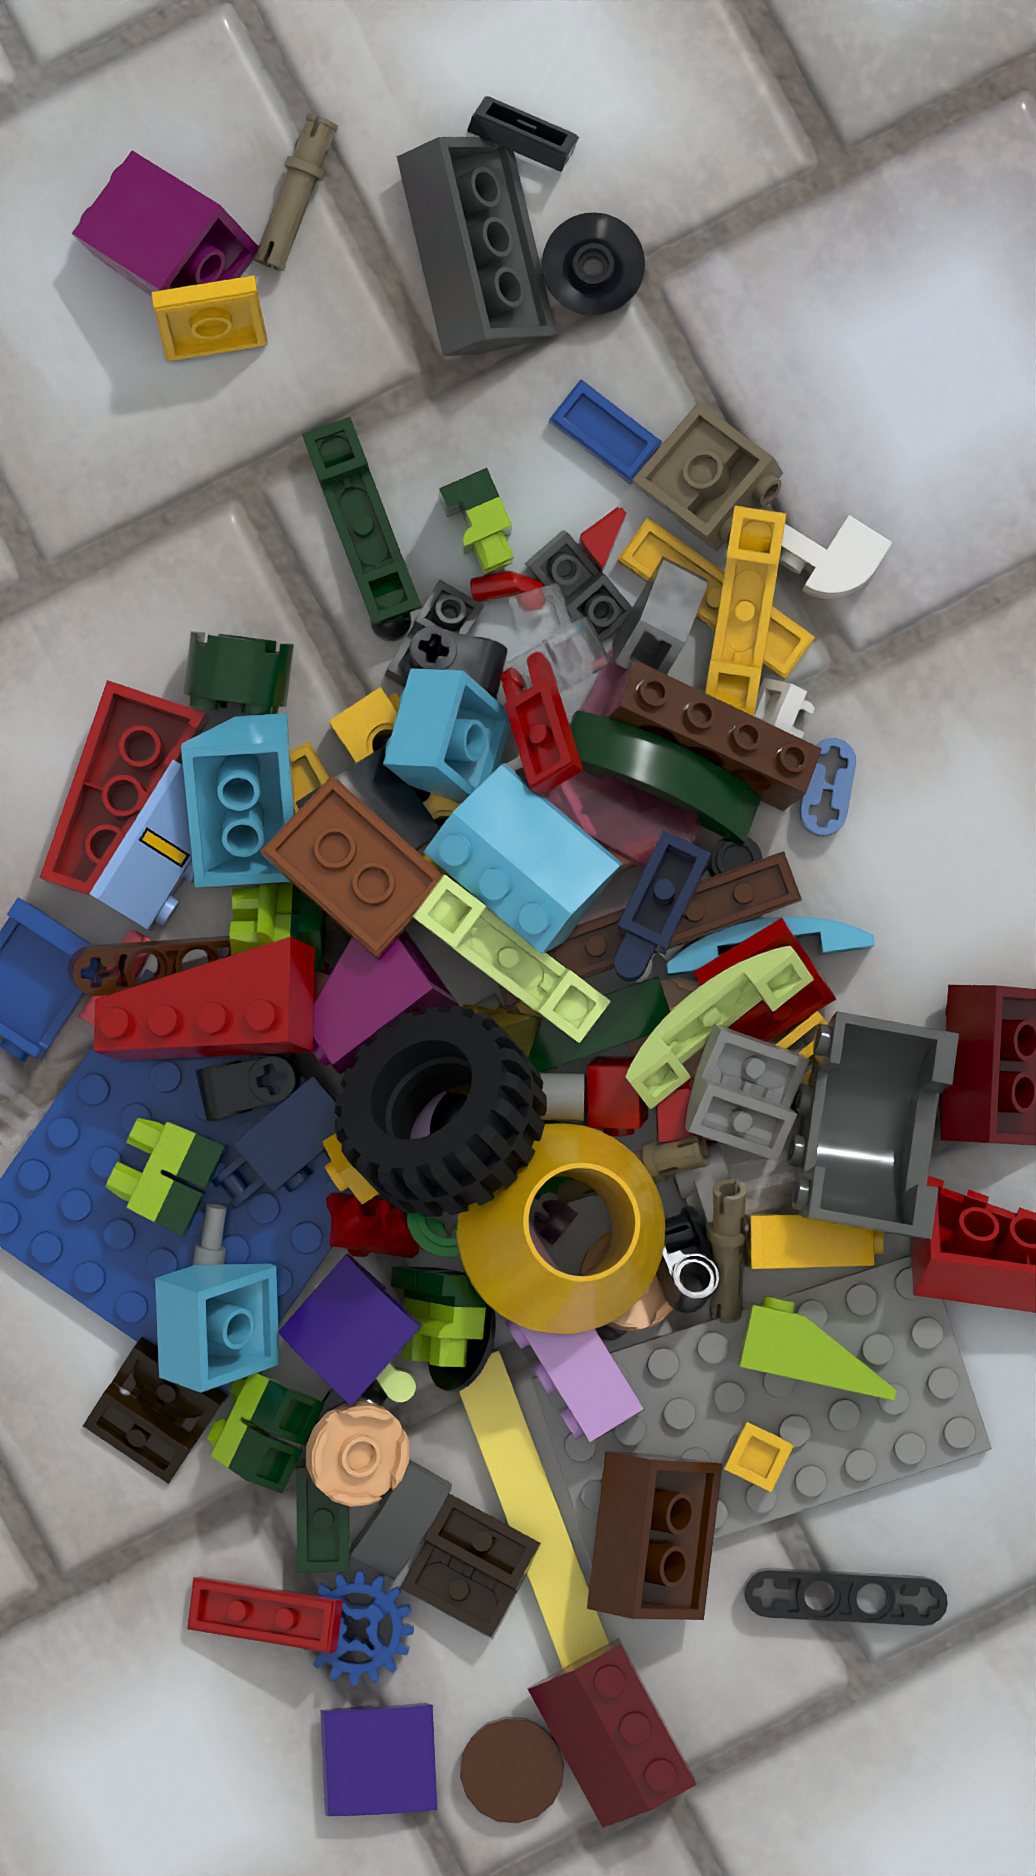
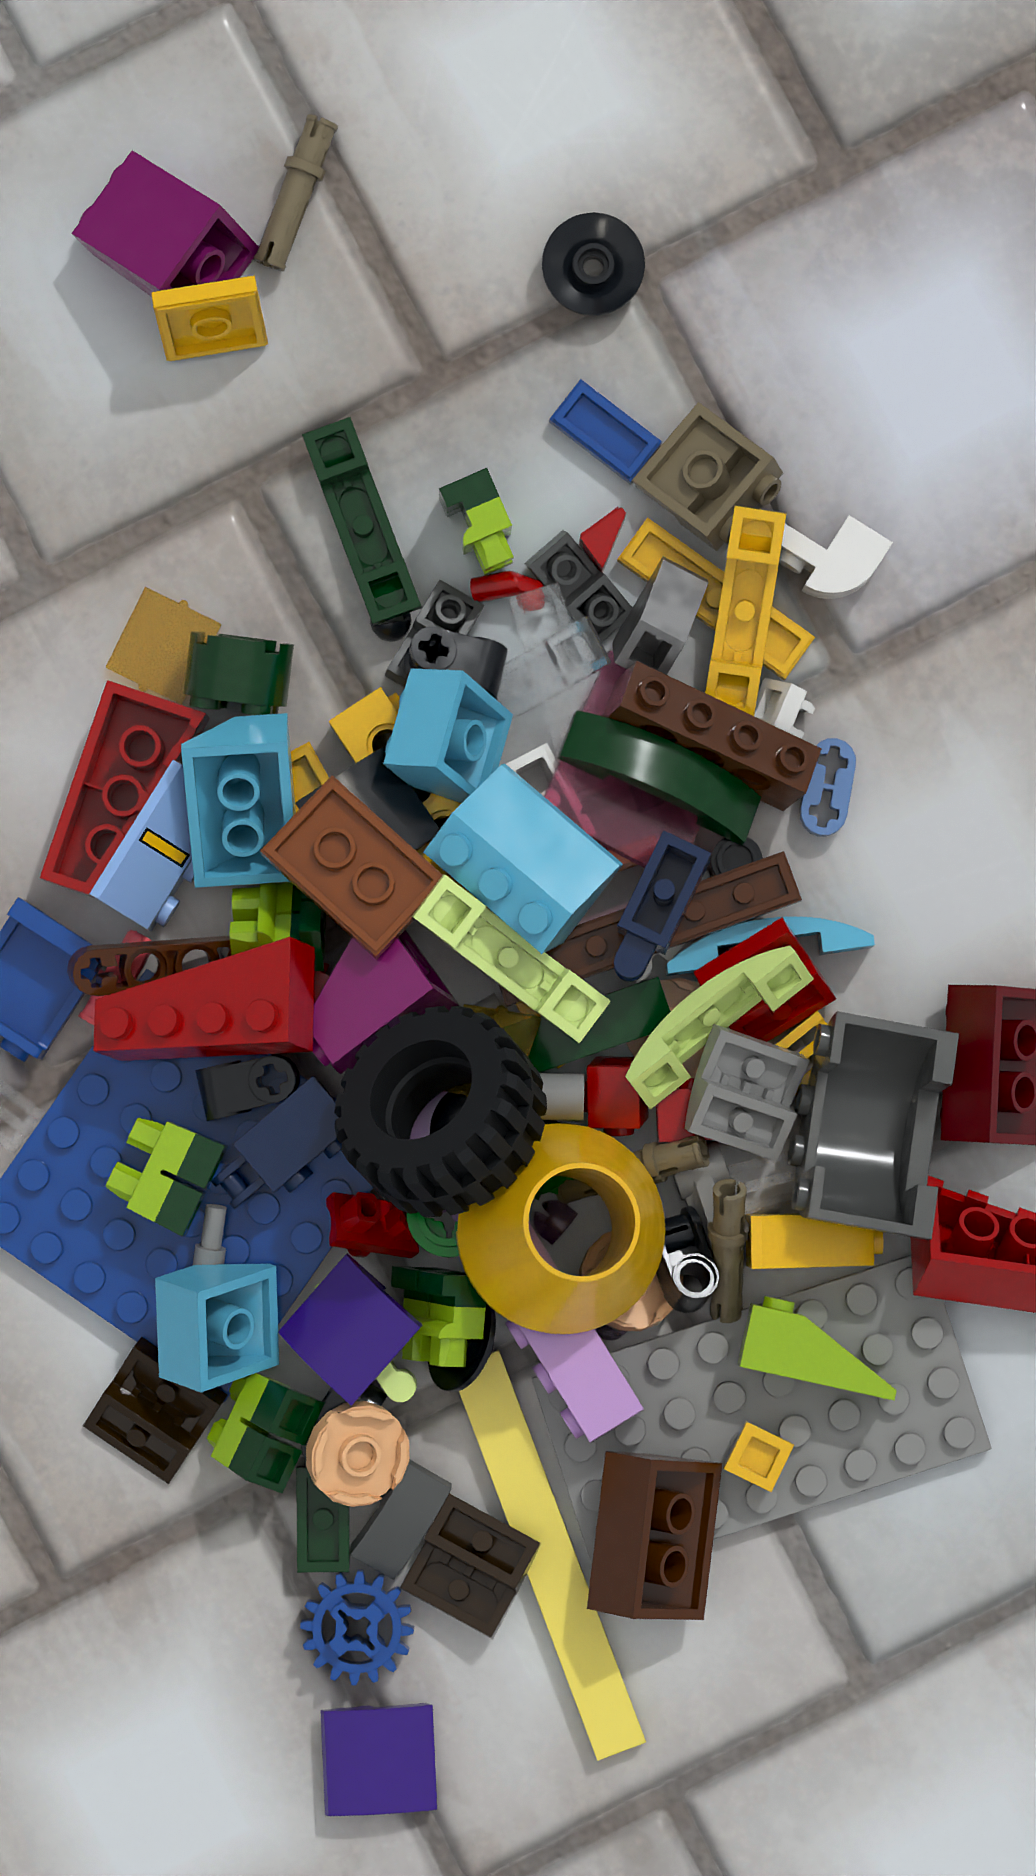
red tile [187,1576,343,1653] -> none
yellow plate [322,1133,379,1204] -> none
dark grey slope [396,137,557,356] -> none
reddish brown tile [460,1716,564,1823] -> none
black tile [467,96,579,172] -> none
red hinge [501,651,584,796] -> none
dark red slope [527,1638,696,1828] -> none
black beam [743,1568,948,1626] -> none
none -> clear yellow piece [105,587,222,705]

